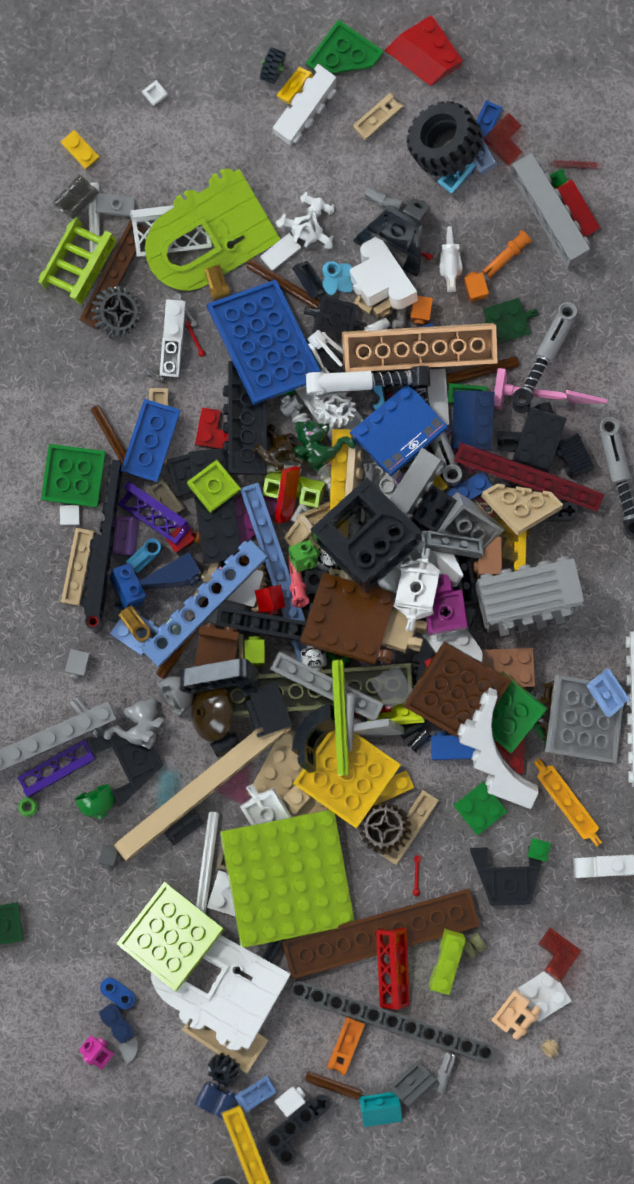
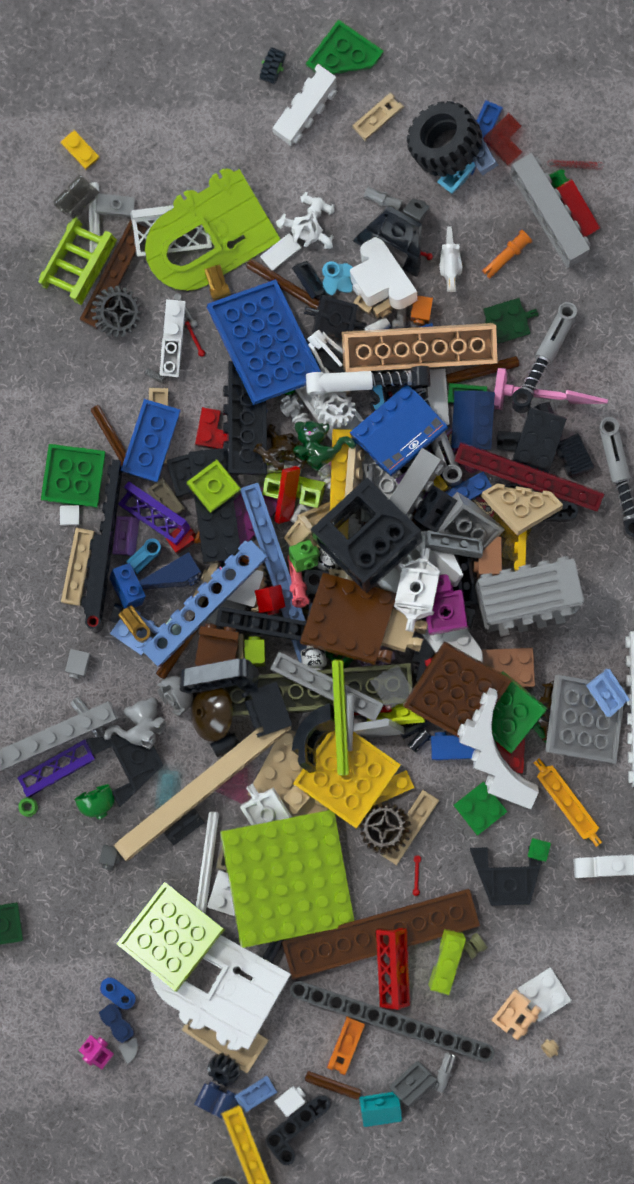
white tile [142,80,168,106] -> none
yellow plate [276,67,314,105] -> none
red wedge [384,15,462,86] -> none
orange brick [464,271,489,302] -> none
clear red plate [538,928,582,982] -> none

